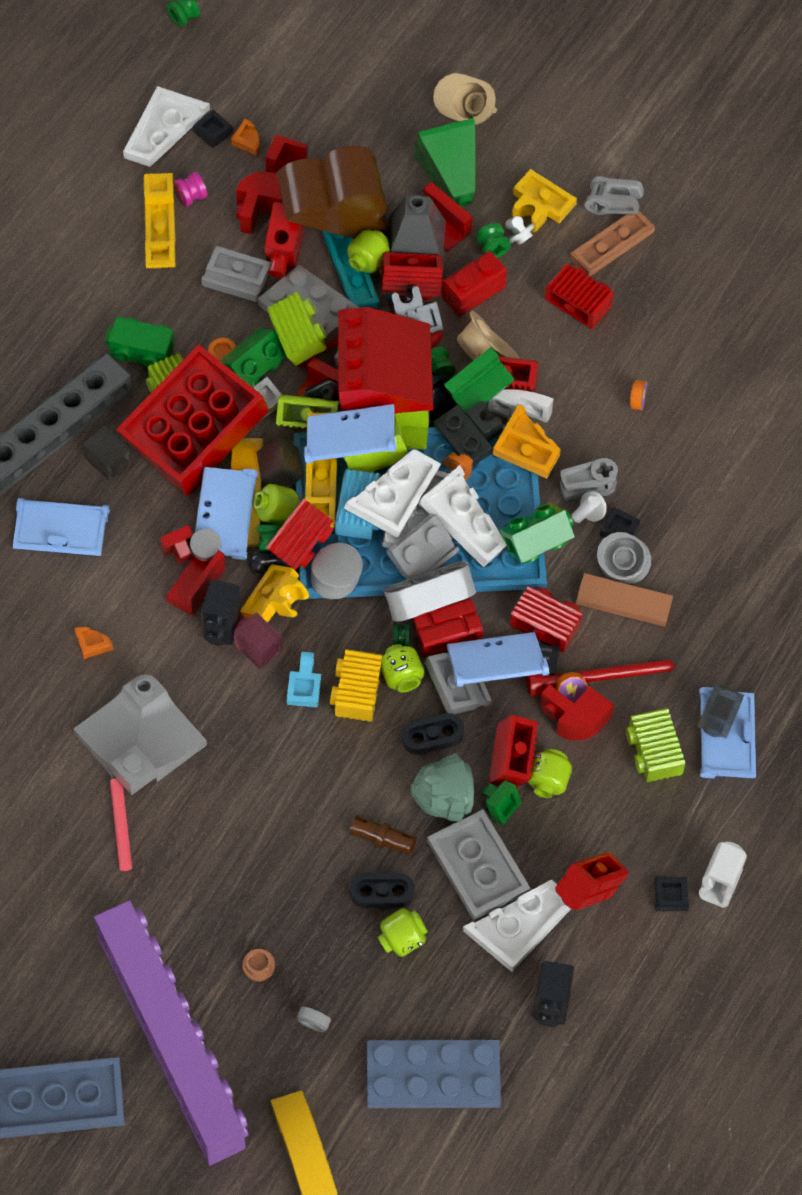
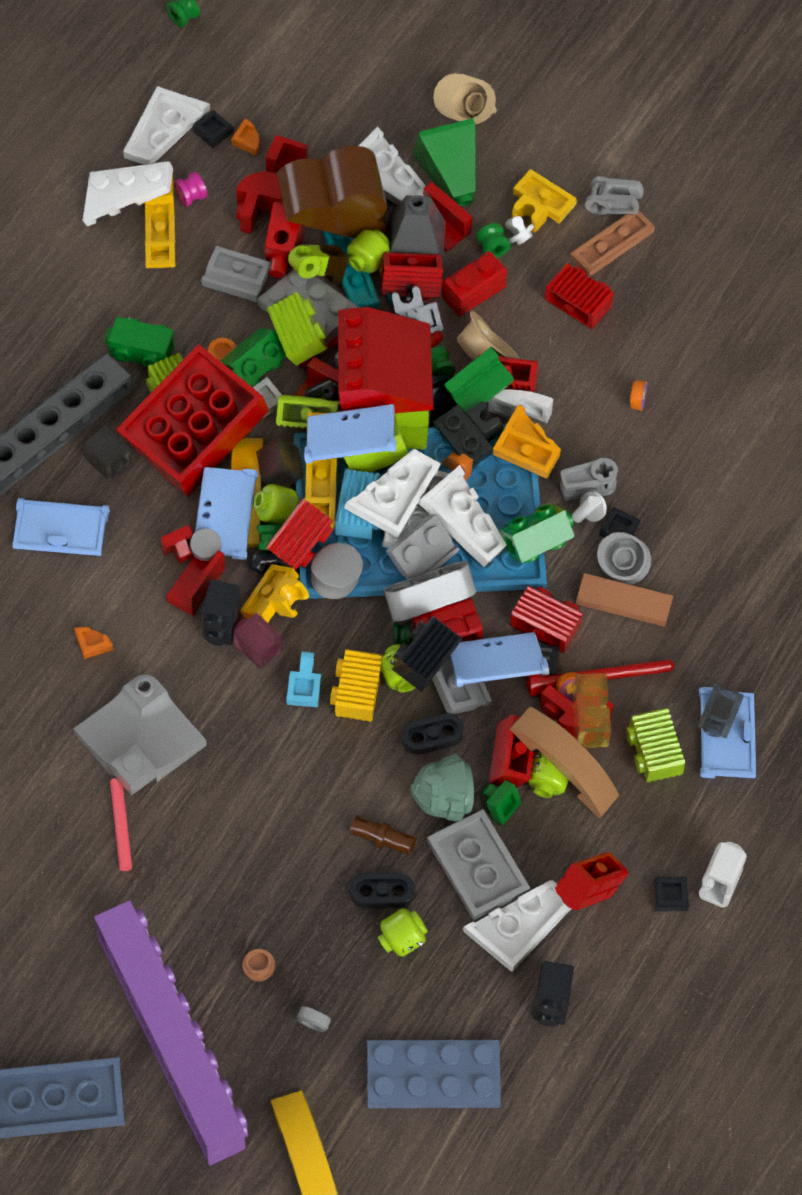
none -> white wing [83,161,173,227]
none -> leg [288,245,349,283]
none -> white wing [359,127,426,205]
none -> black brick [391,616,462,692]
none -> medium nougat slope [510,706,619,818]
none -> clear yellow brick [572,673,611,748]

